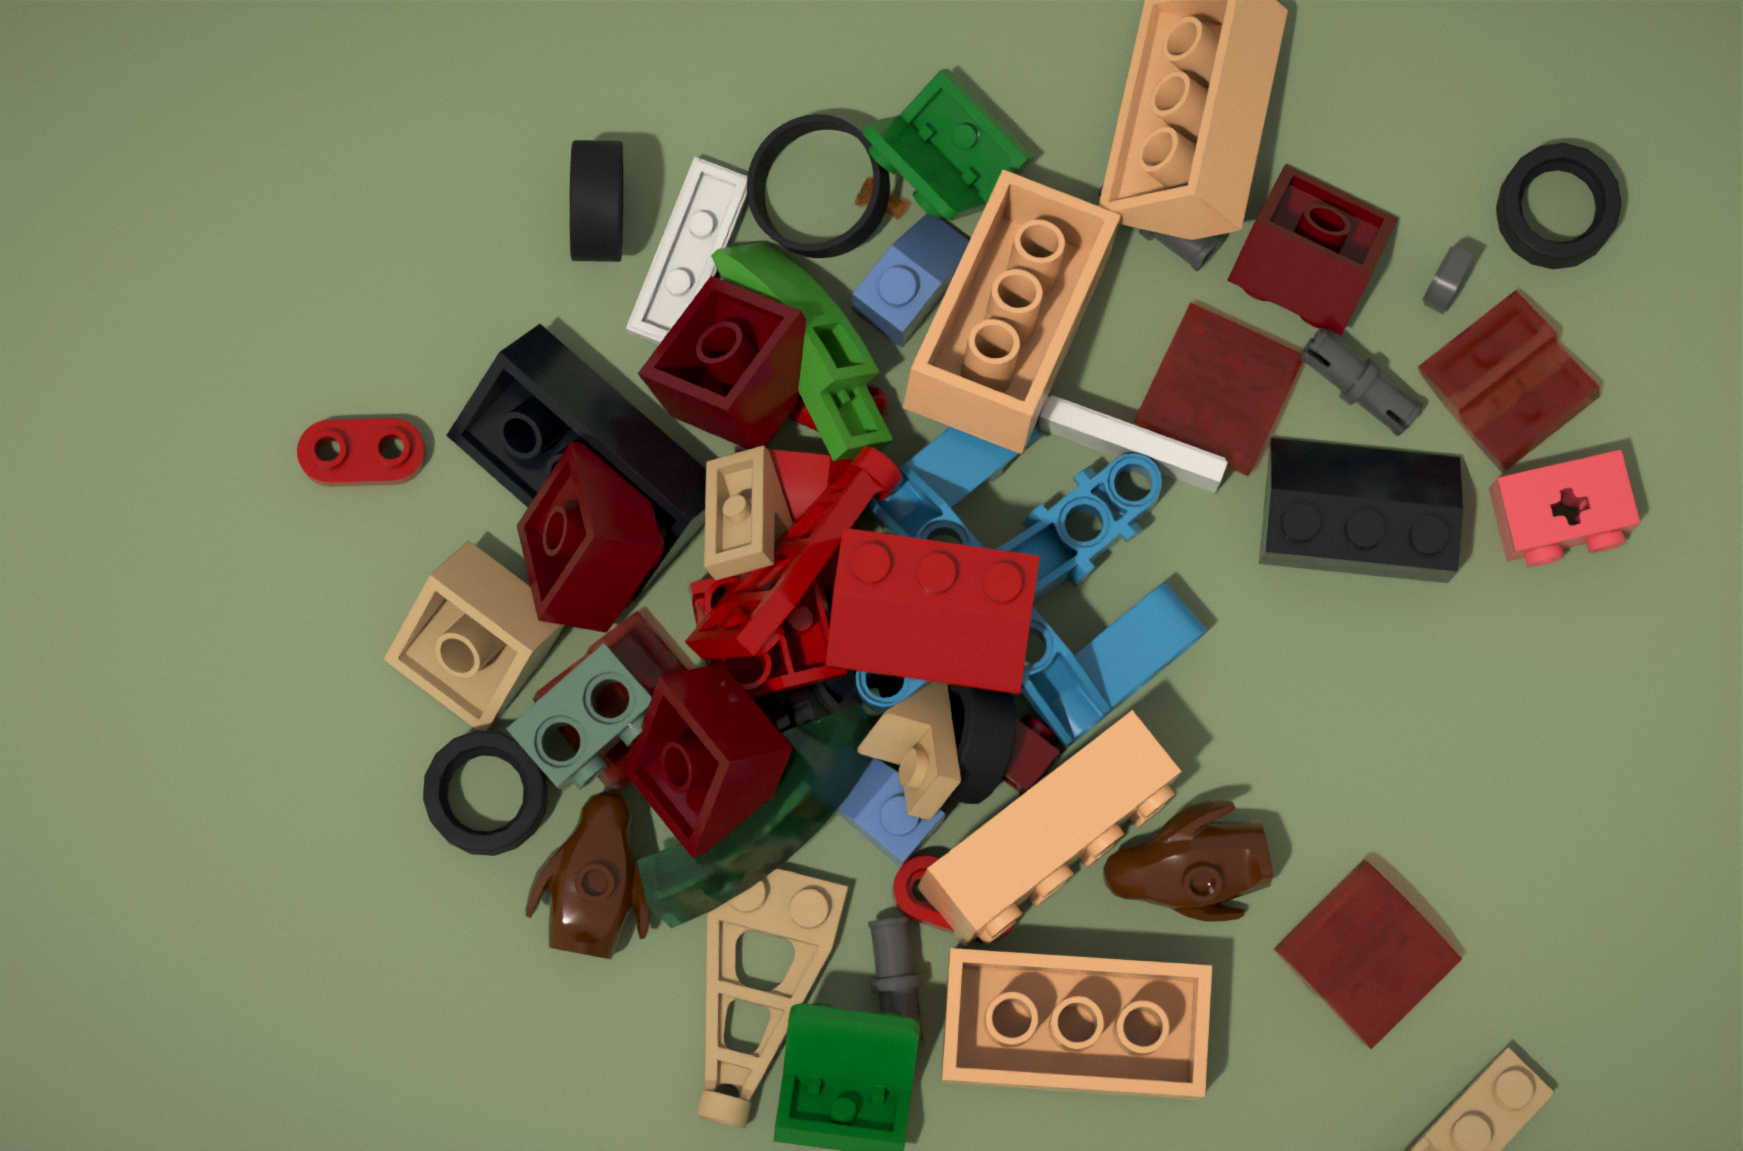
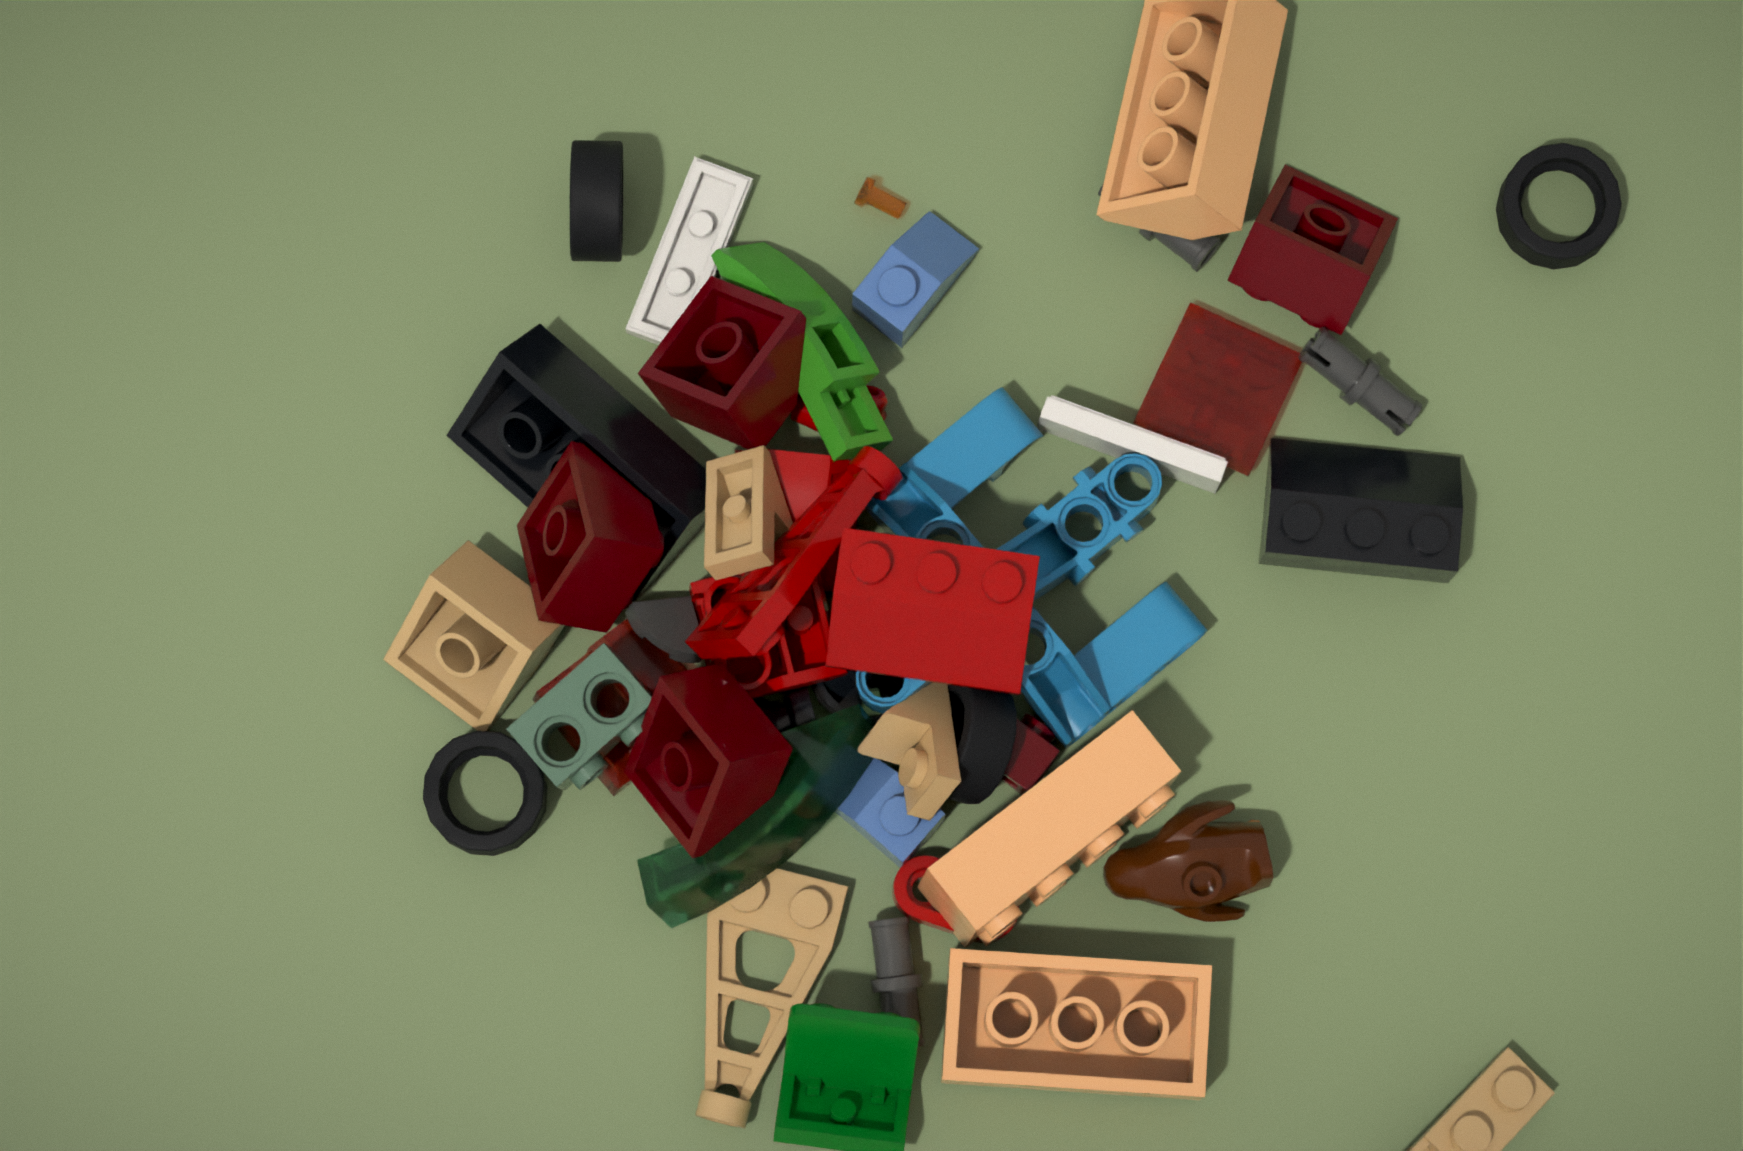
red plate [297,418,426,487] -> none
reddish brown animal [525,792,651,959] -> none
black tyre [747,114,890,258] -> none
green bracket [862,69,1035,221] -> none
light nougat brick [903,170,1121,455] -> none
clear red slope [1273,860,1462,1049] -> none
clear red slope [1418,290,1600,473] -> none
dark grey tile [1422,244,1475,315] -> none
coral brick [1489,450,1640,567] -> none
none -> dark grey tile [625,596,702,663]

